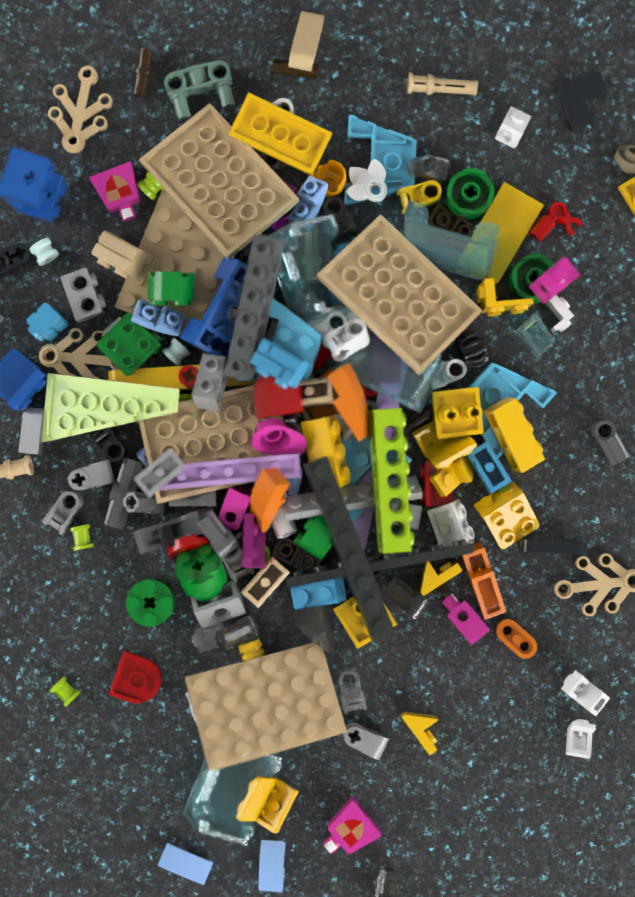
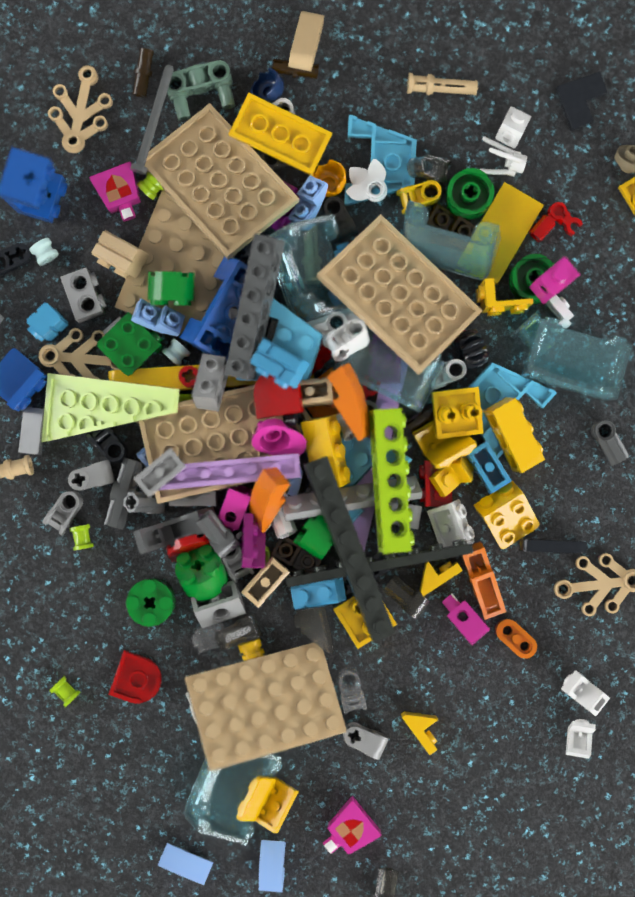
none -> dark grey bar [130,65,174,175]
none -> dark blue hair [251,67,284,103]
none -> white plant [479,137,527,177]
none -> clear light blue windscreen [521,316,633,401]

